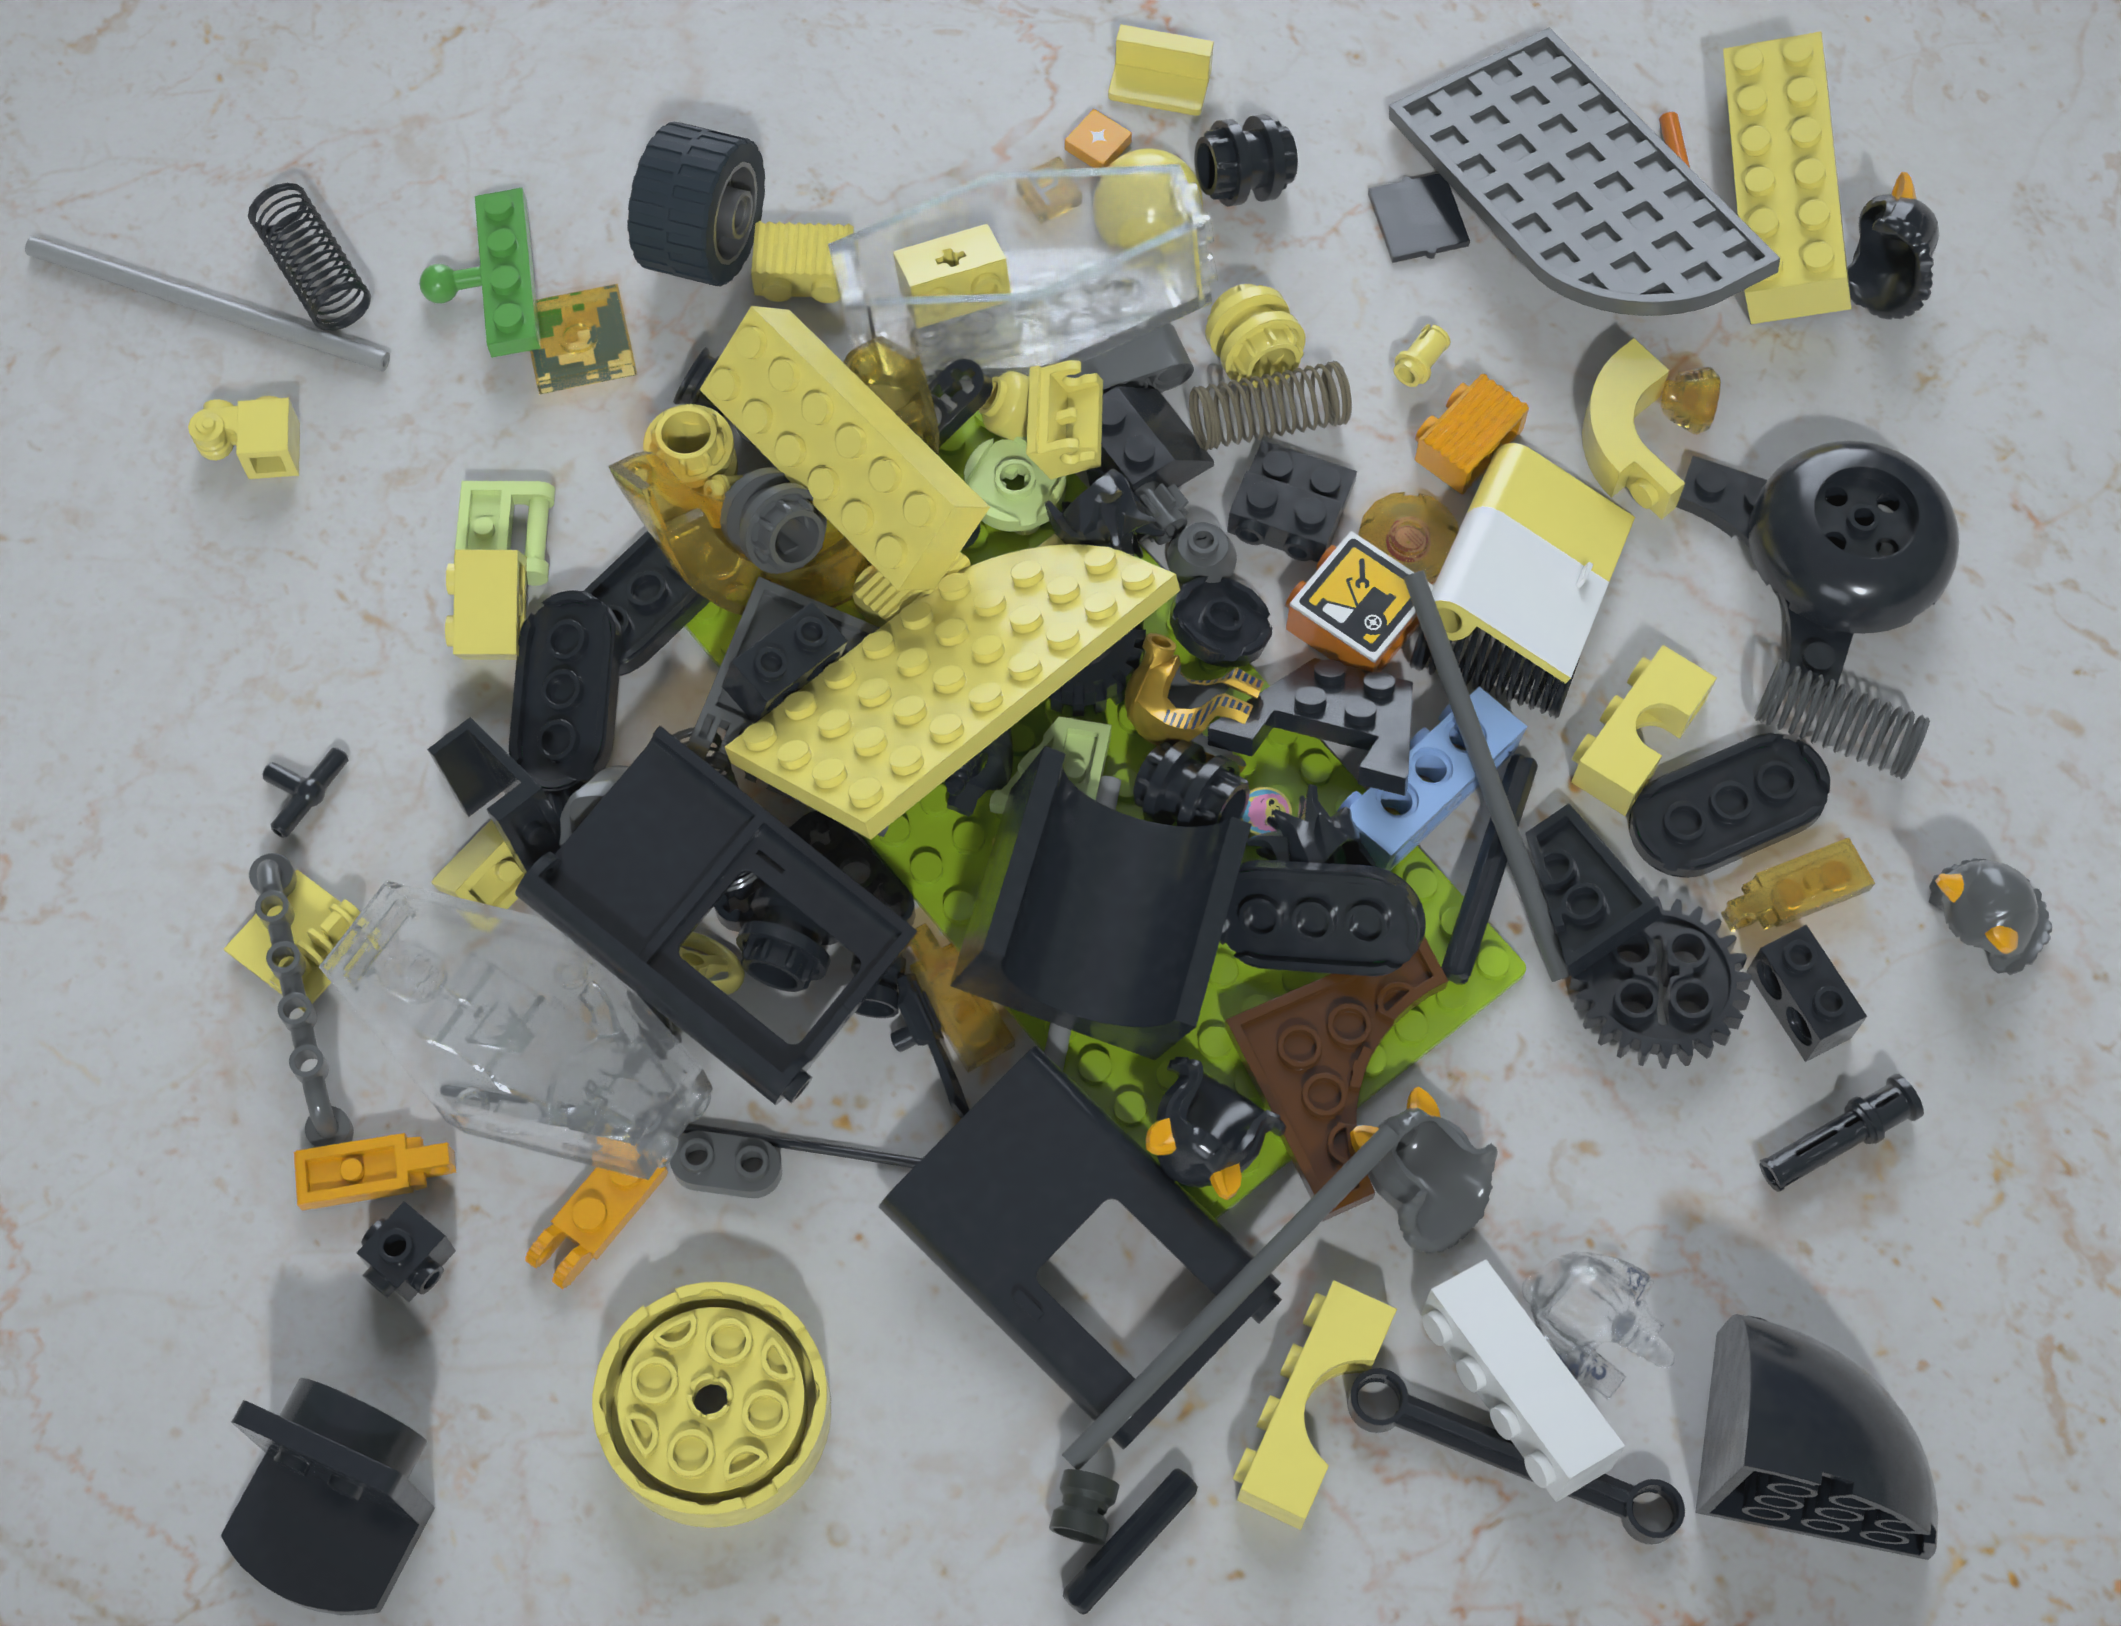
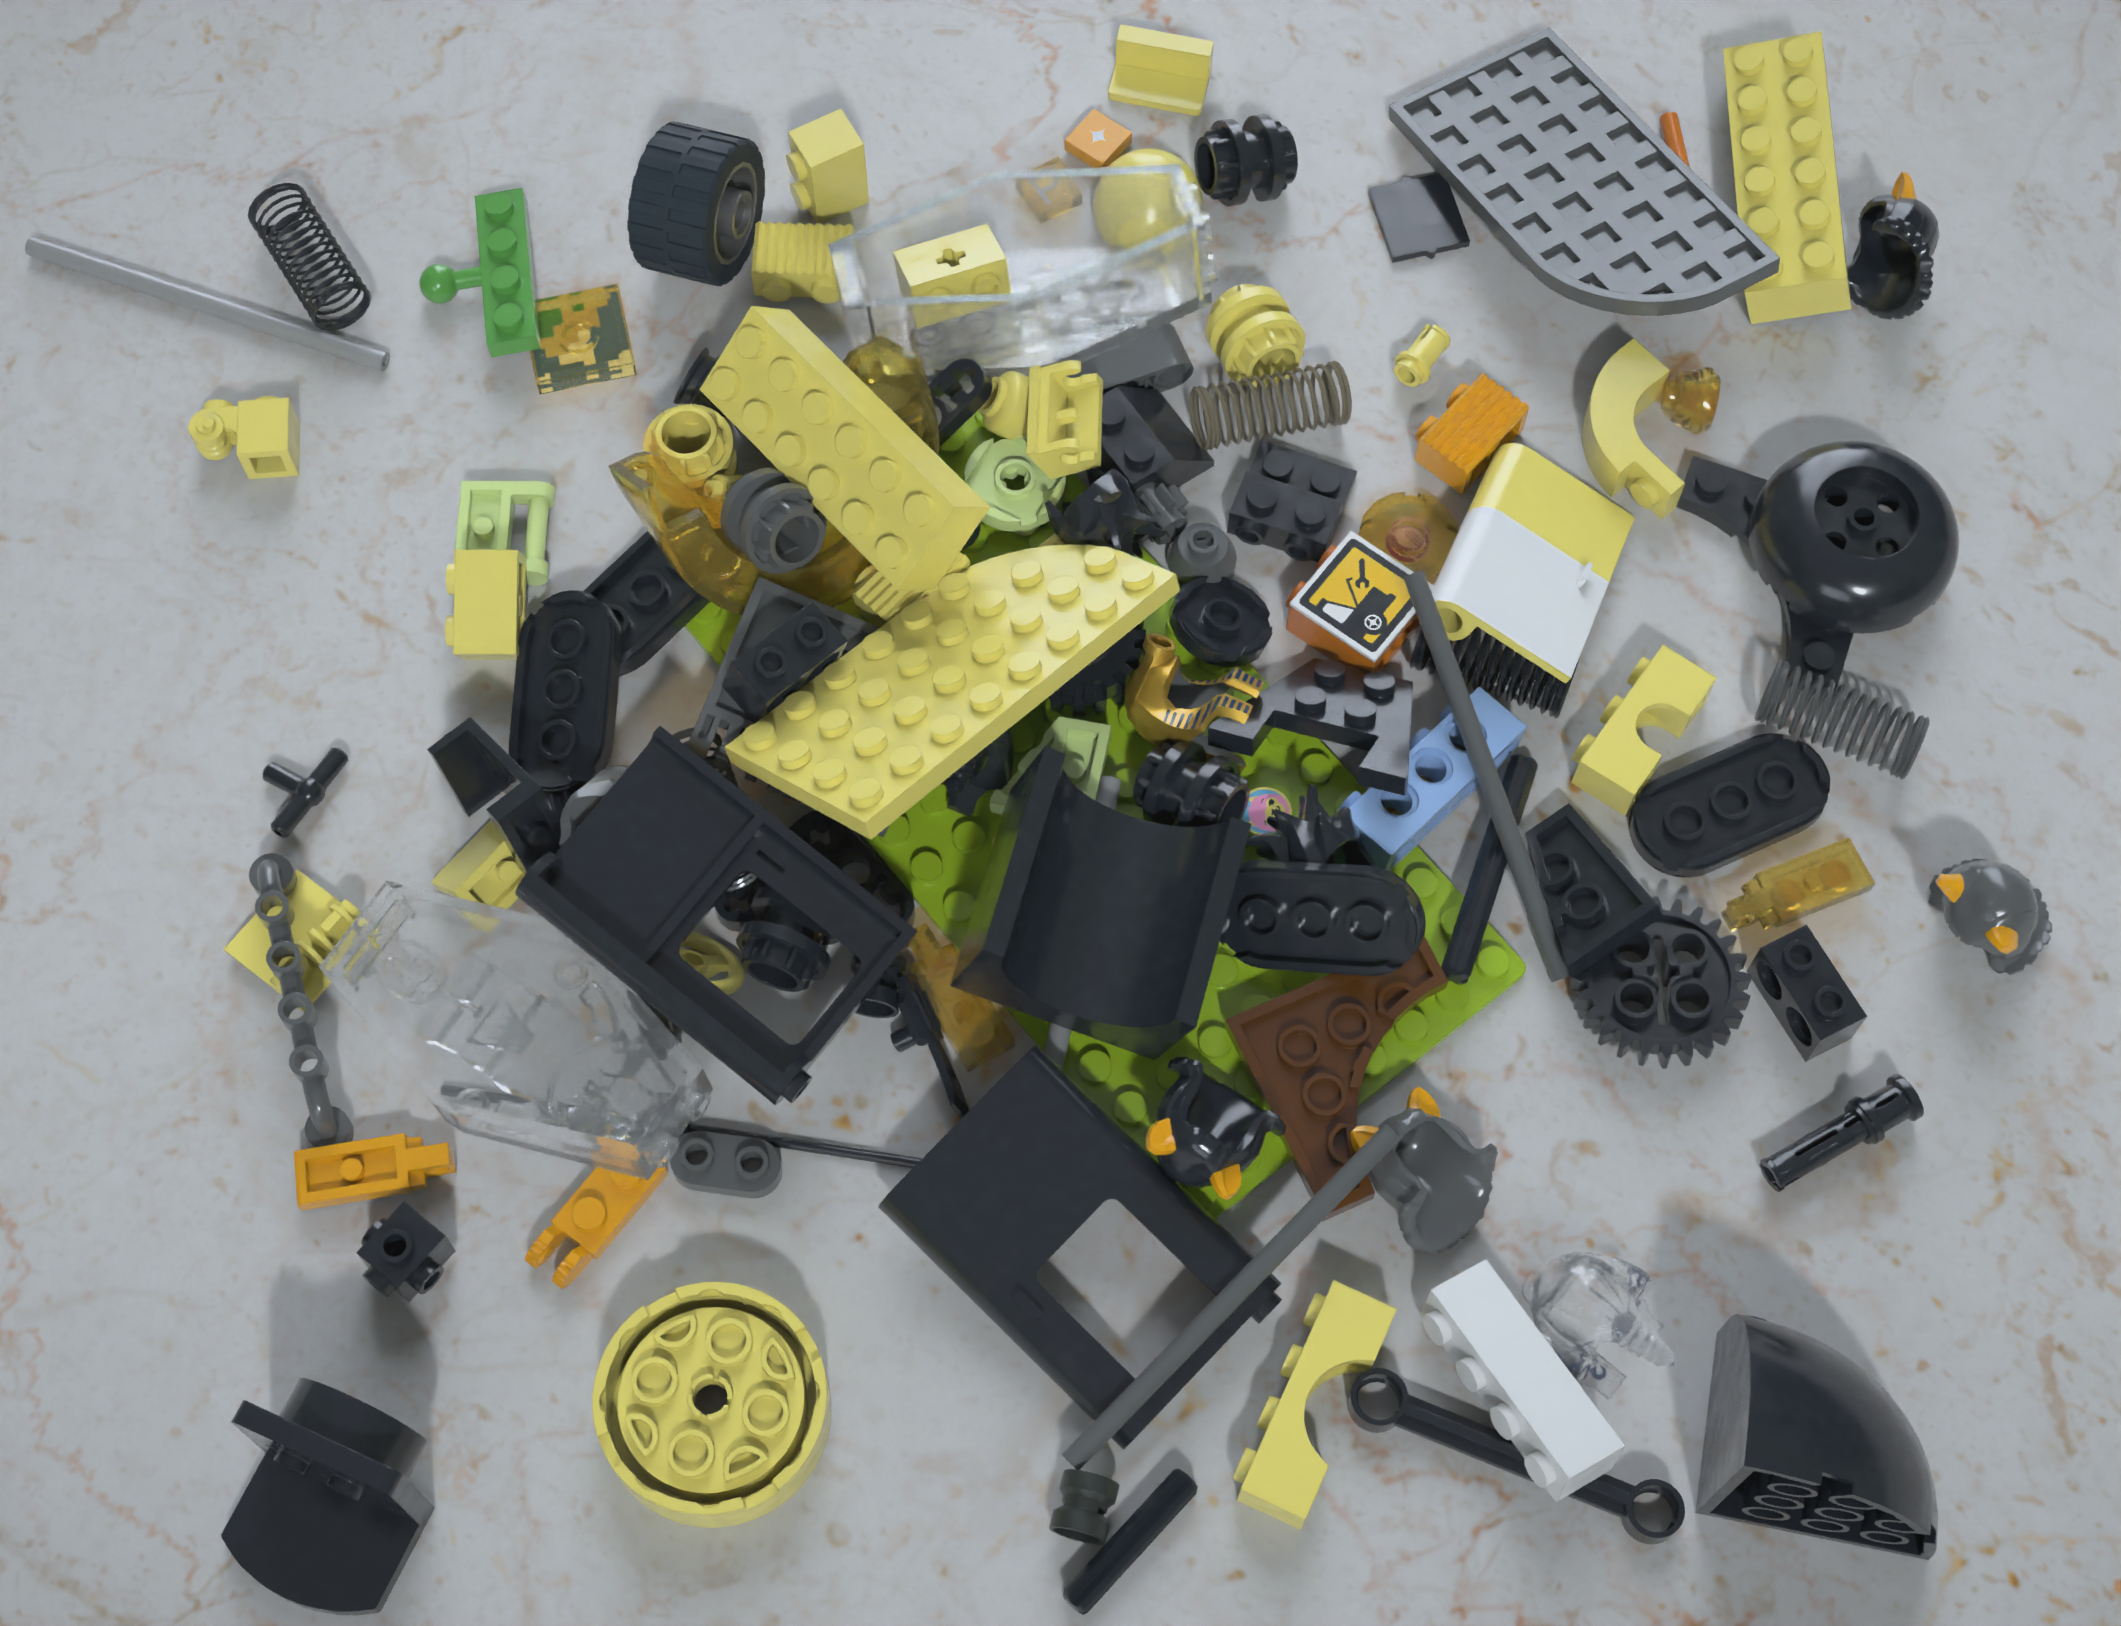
none -> light yellow brick [786,108,869,224]

